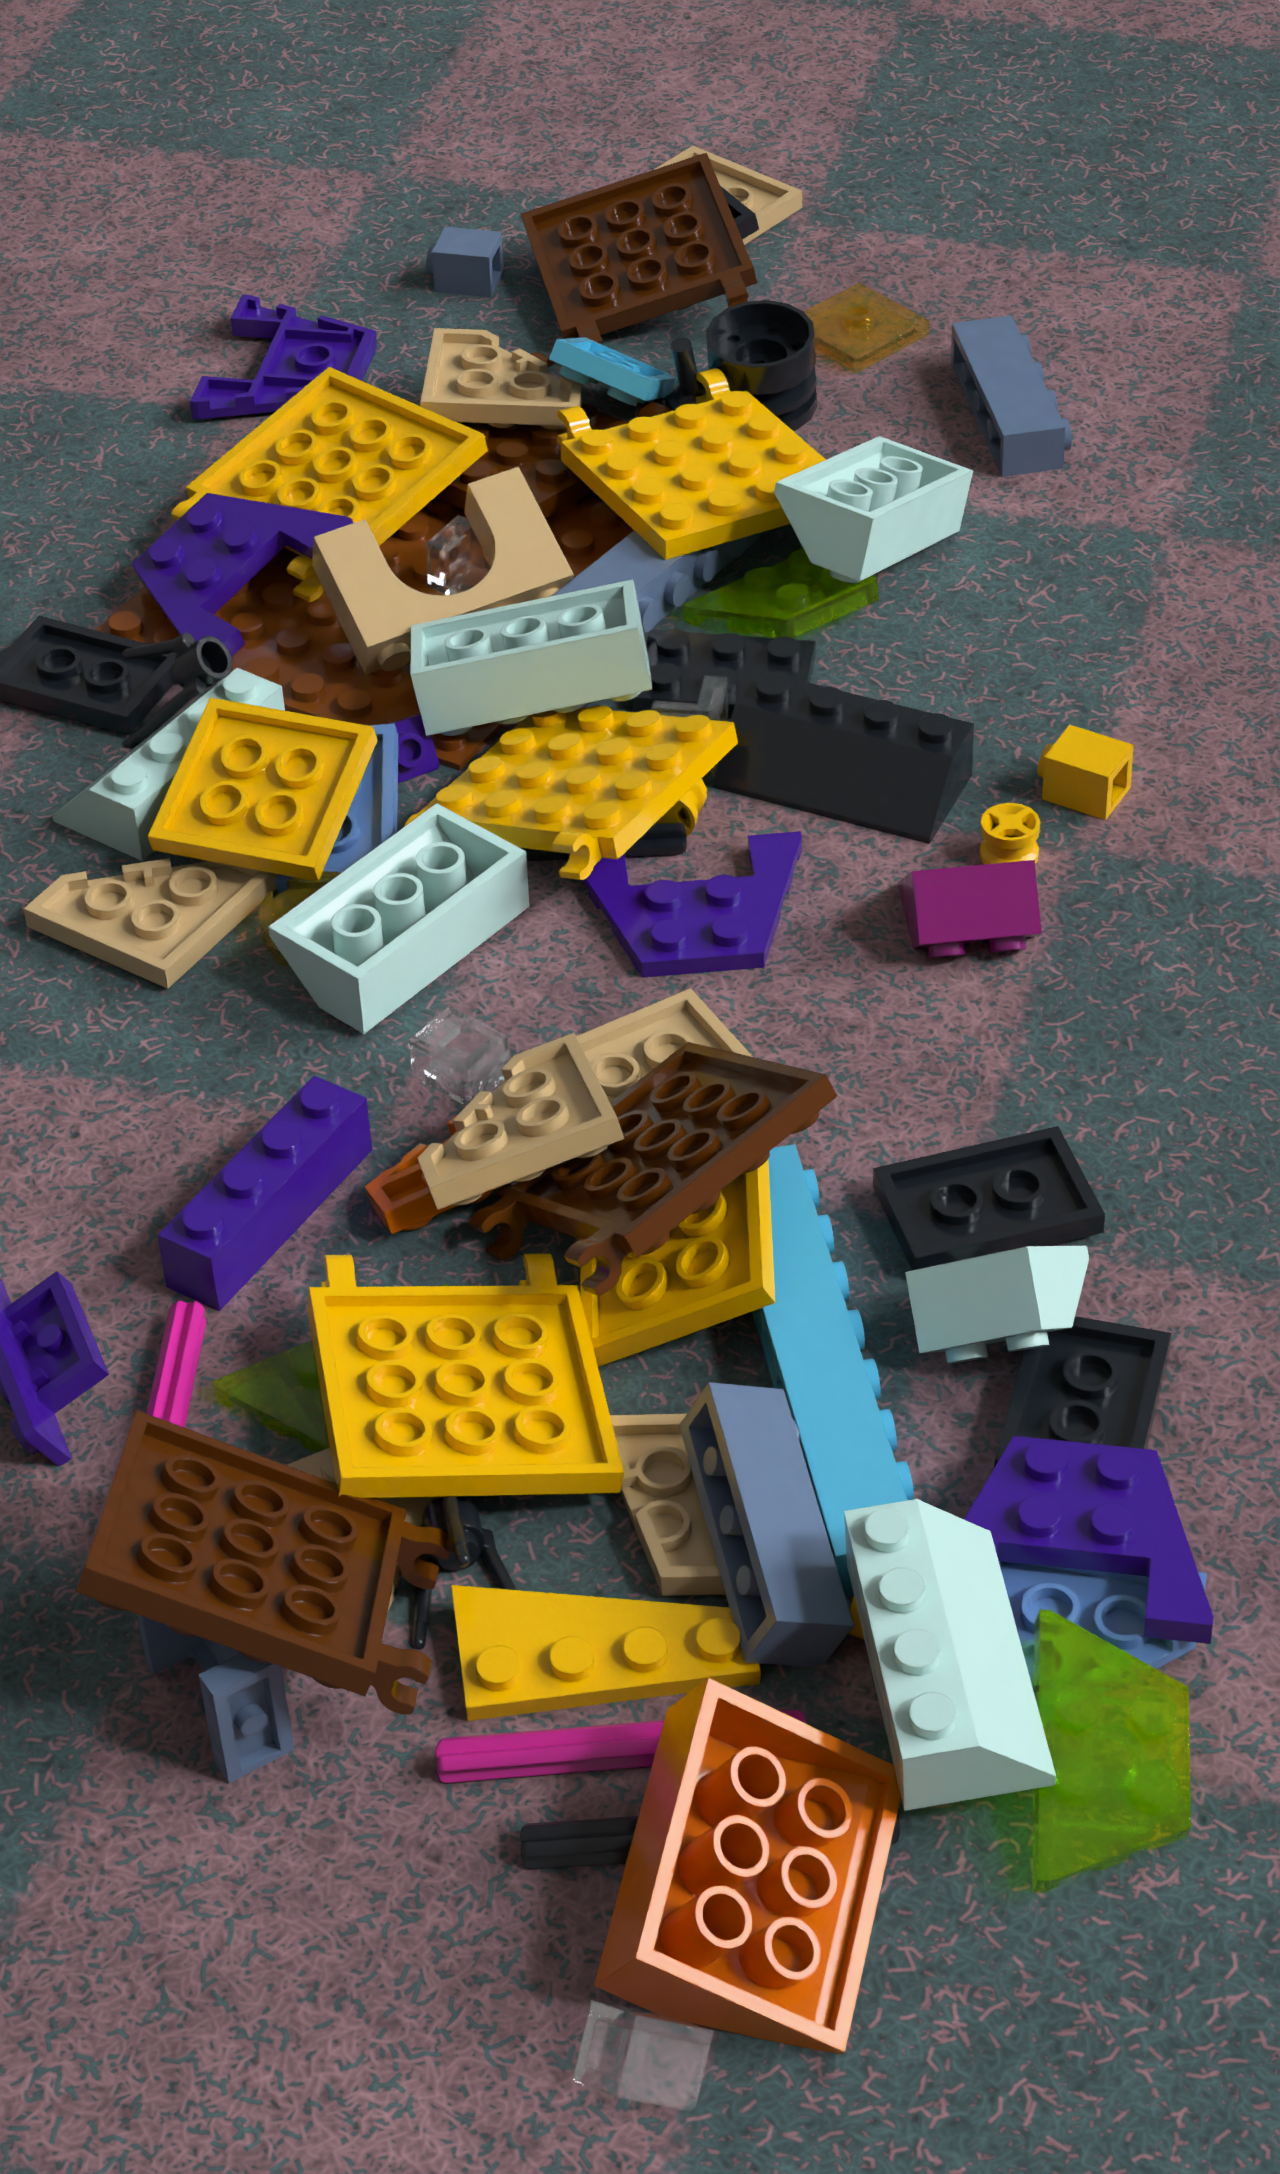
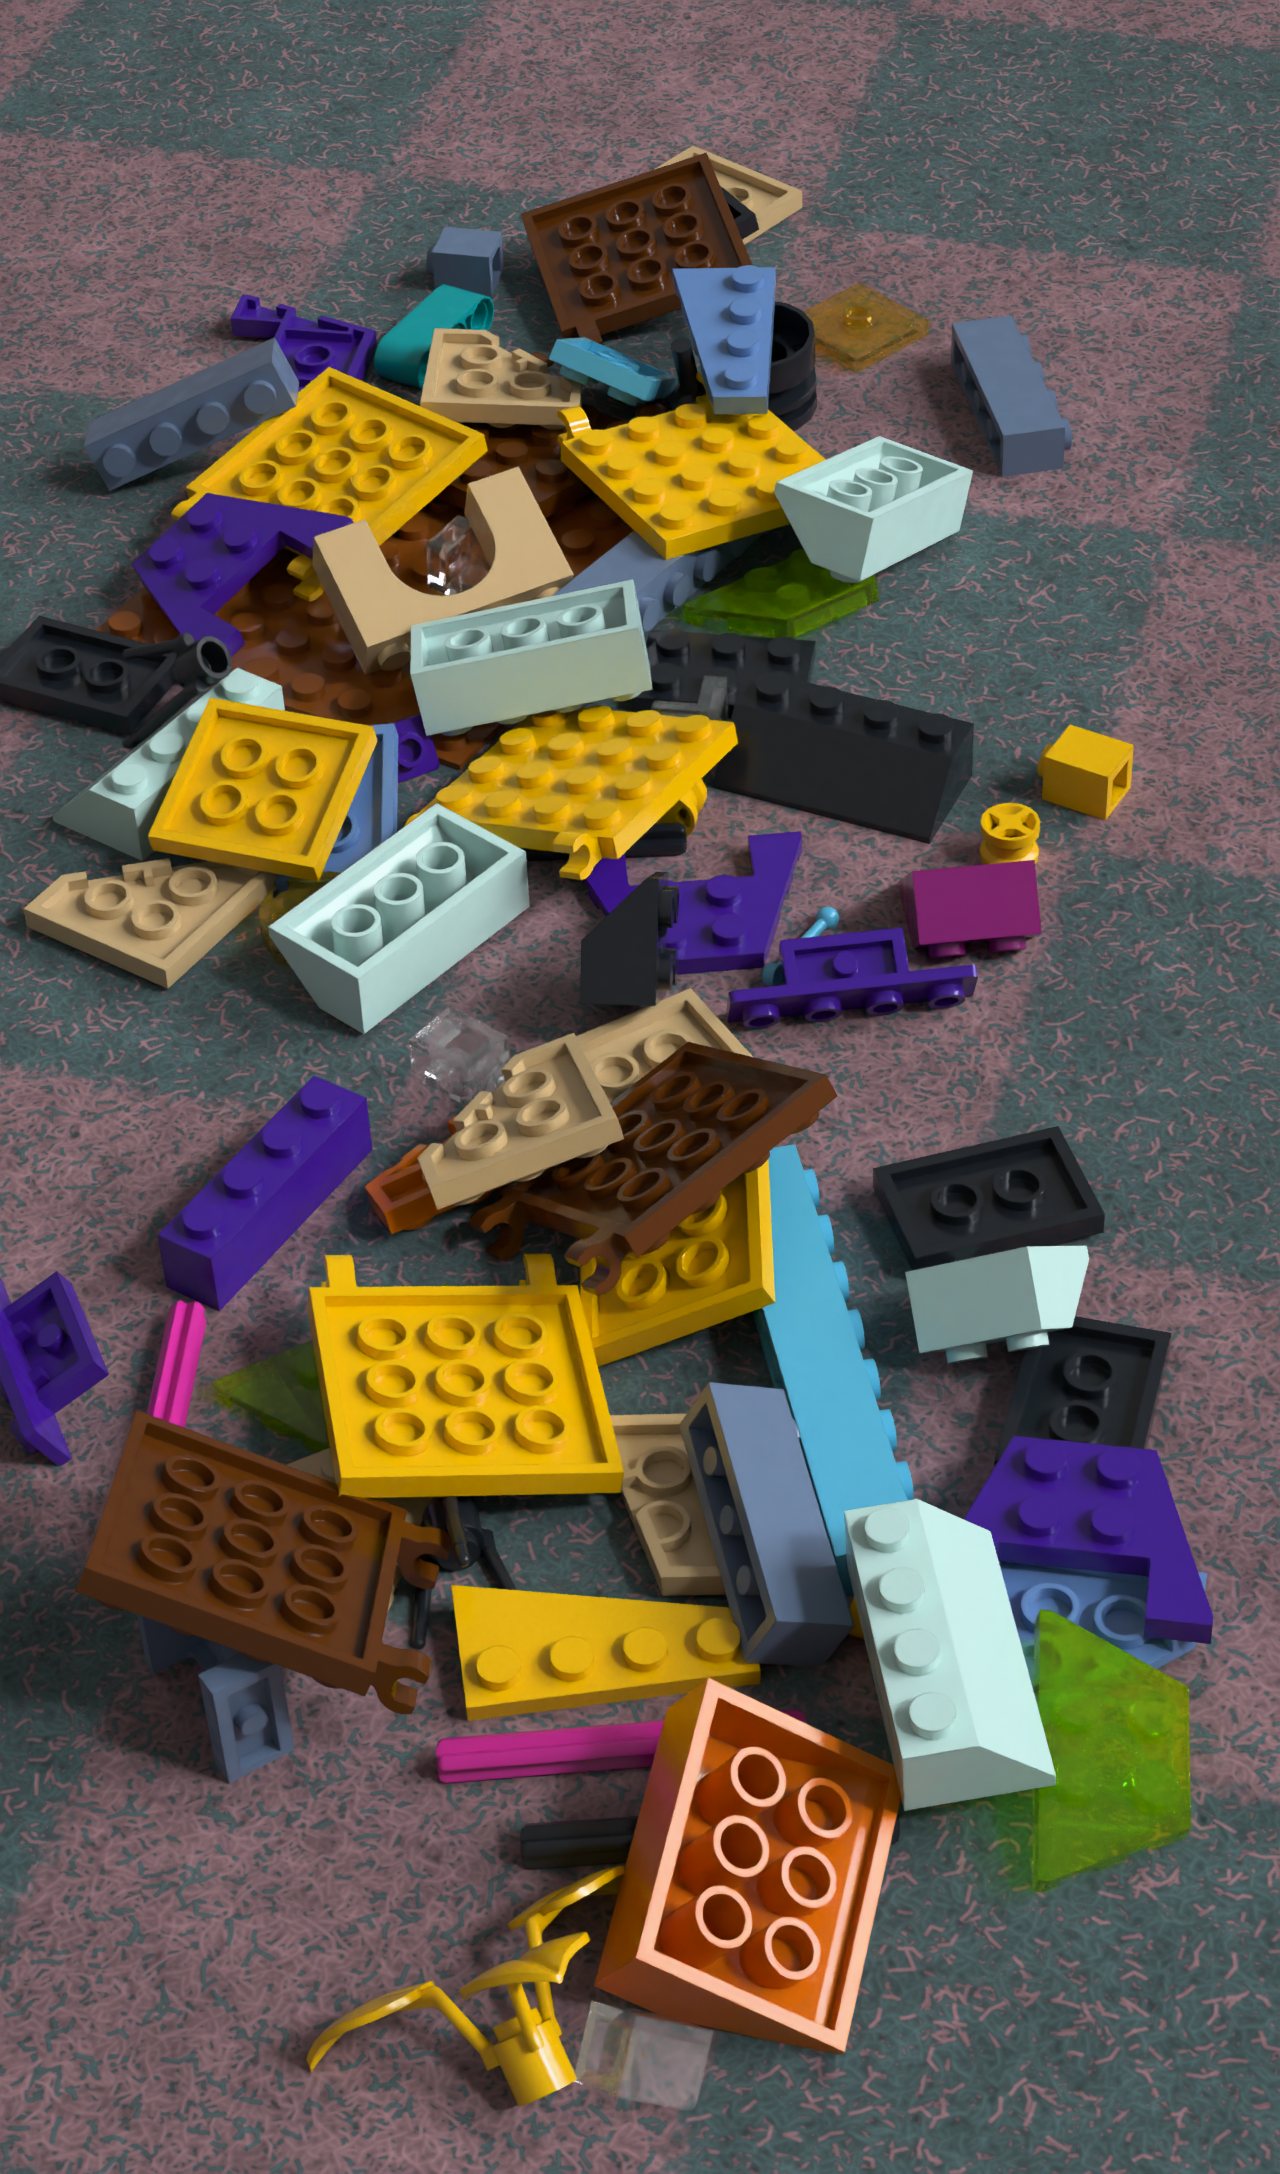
none -> sand blue brick [84,337,299,491]
none -> yellow plant [306,1866,625,2107]
none -> teal beam [374,284,494,390]
none -> black slope [580,872,679,1006]
none -> medium blue wing [672,265,776,414]
none -> dark purple bracket [726,927,978,1029]
none -> medium azure hinge [762,907,839,987]

